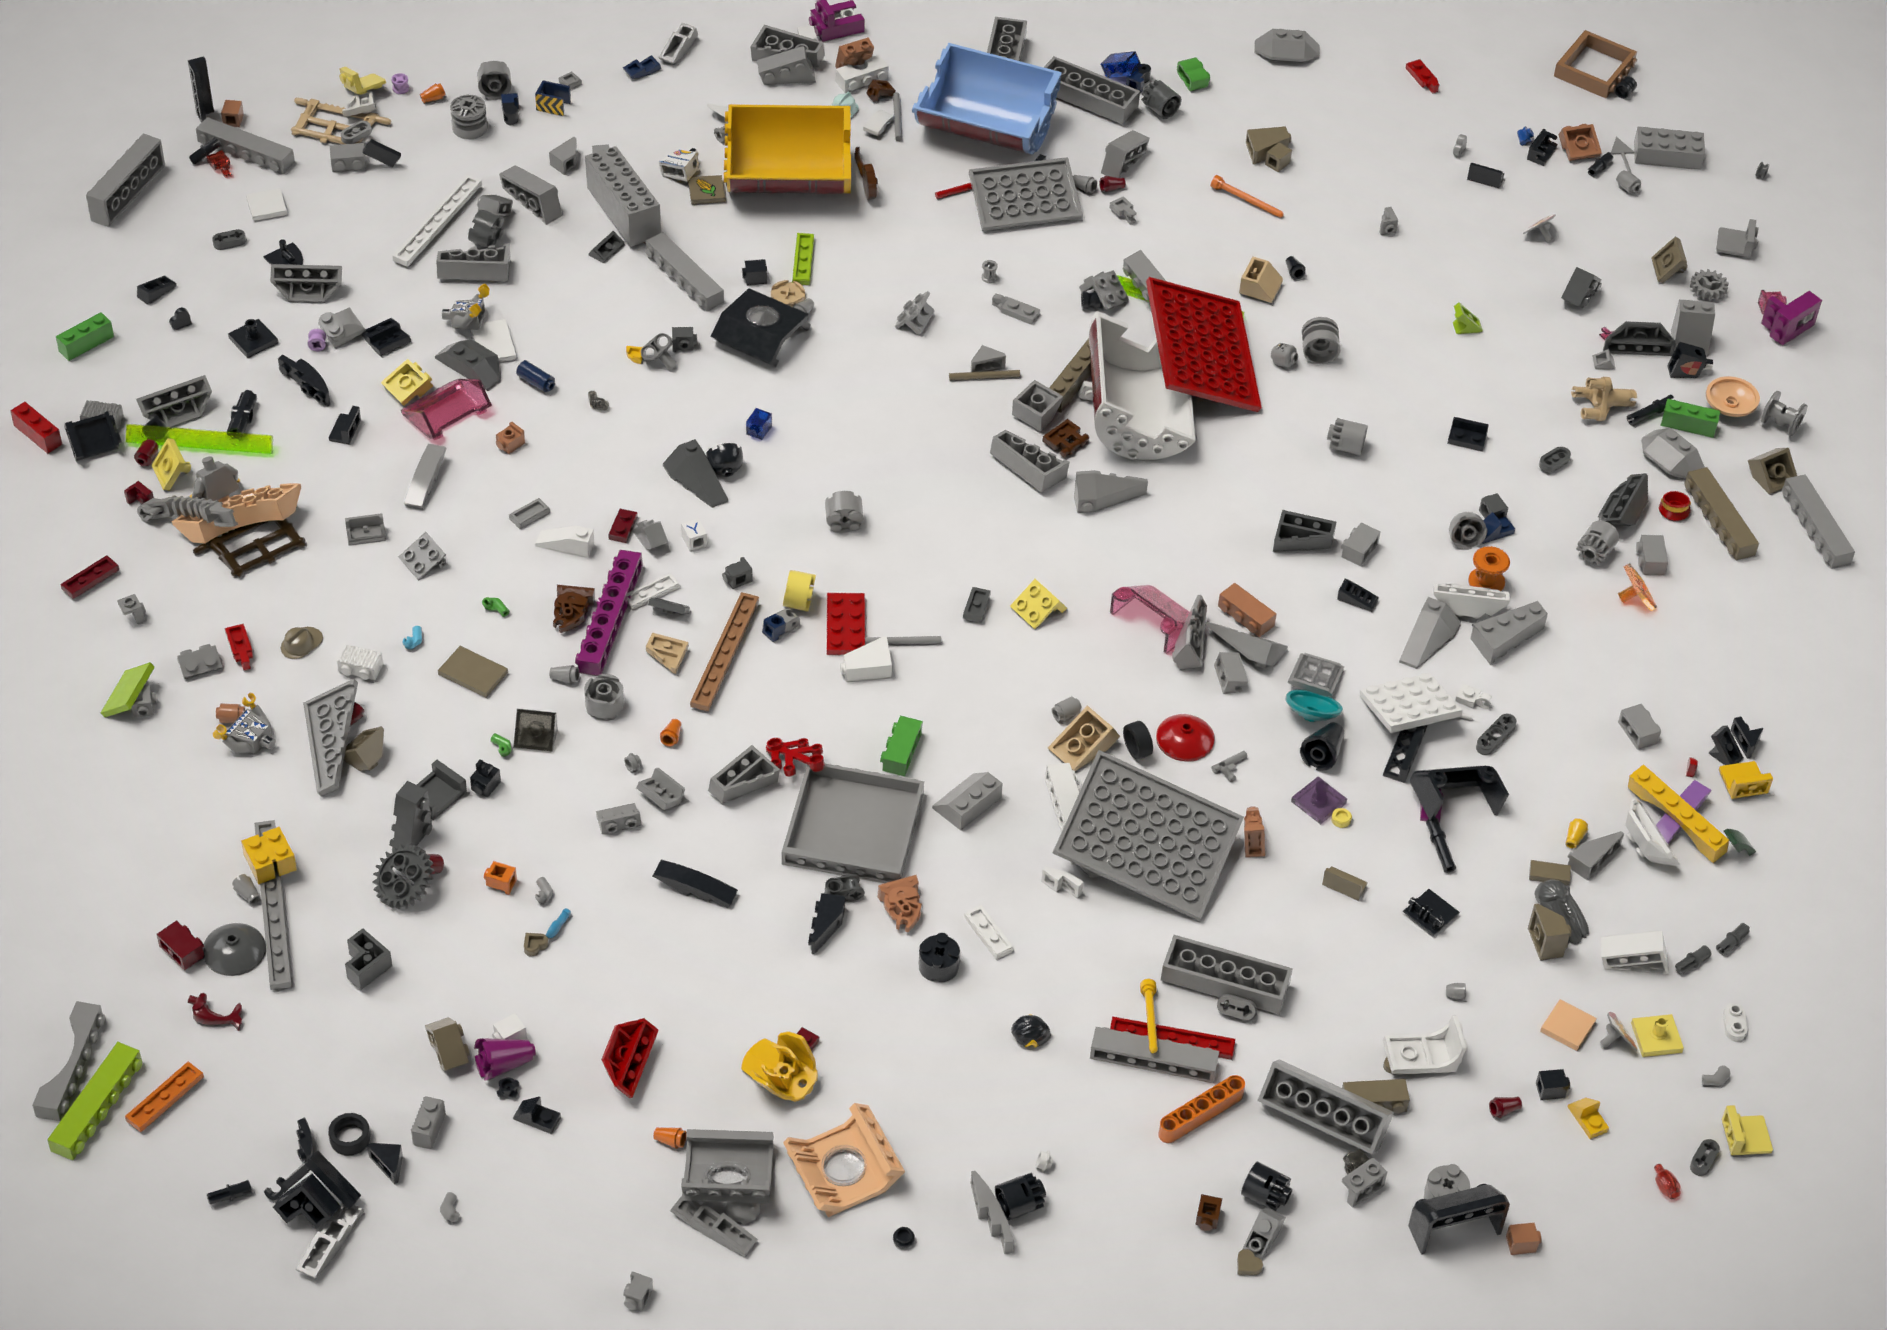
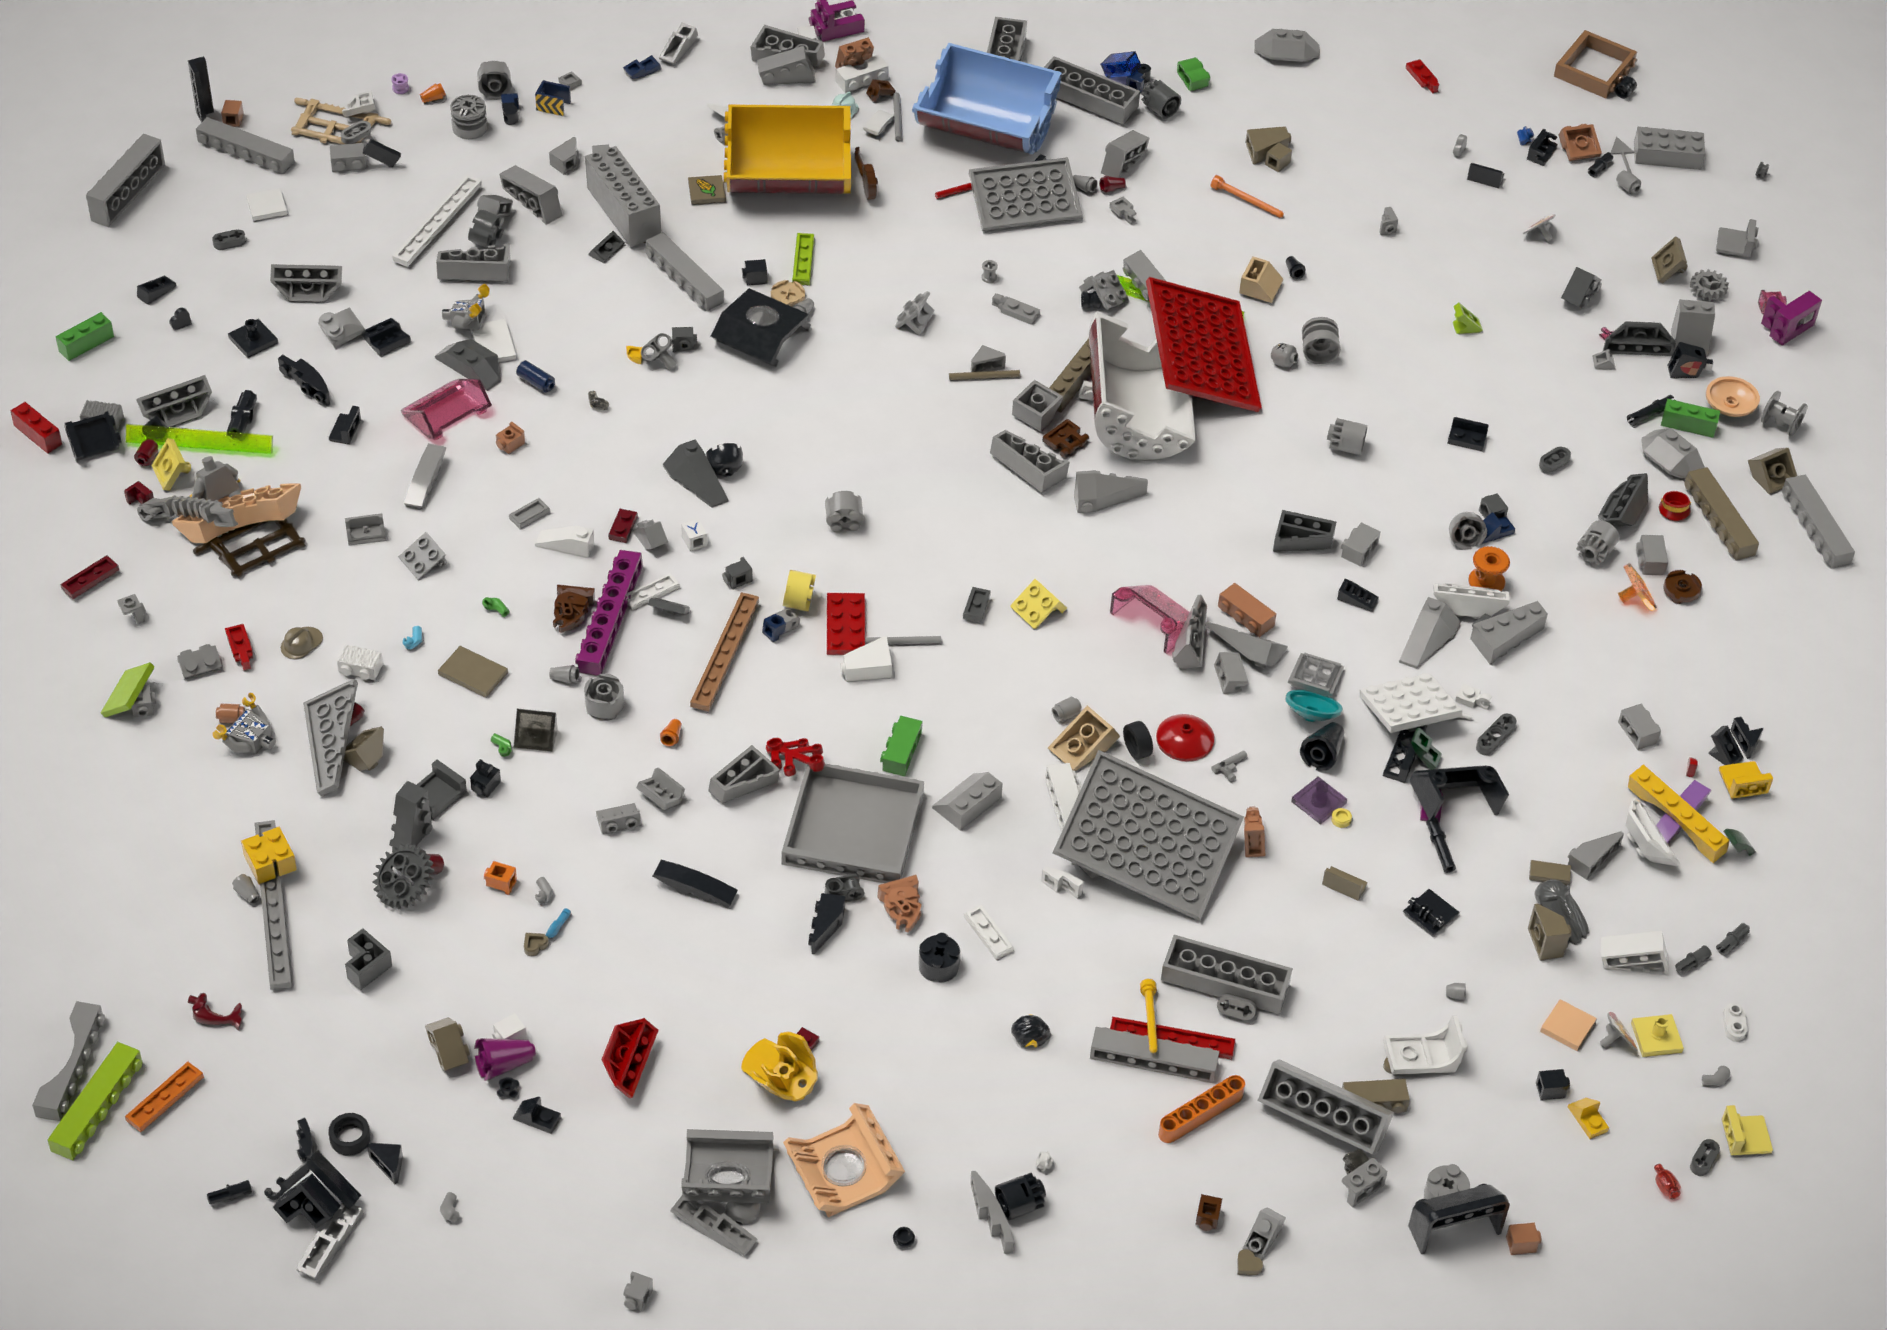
dark red brick [157,920,204,971] -> none
black axle [189,137,222,164] -> none
dark grey dish [203,923,265,976] -> none
clear red plate [206,150,232,178] -> none
black shield [263,239,303,265] -> none
lavender wheel [307,329,326,351] -> none
light yellow bracket [339,67,386,95] -> none
light yellow plate [381,359,433,406] -> none
light grey brick [411,1096,446,1149] -> none
light grey plate [624,753,642,772] -> none
tan wing [646,633,689,674] -> none
orange cone [653,1127,687,1149] -> none
white torso [659,148,699,182] -> none
clear blue brick [746,408,772,440] -> none
black gear [1241,1161,1293,1211] -> none
dark red cone [1489,1096,1522,1118] -> none
yellow cone [1565,818,1588,849] -> none
tan wheel [1571,377,1637,421] -> none
none -> dark green slope [1411,728,1442,769]
none -> reddish brown plate [1663,570,1702,604]

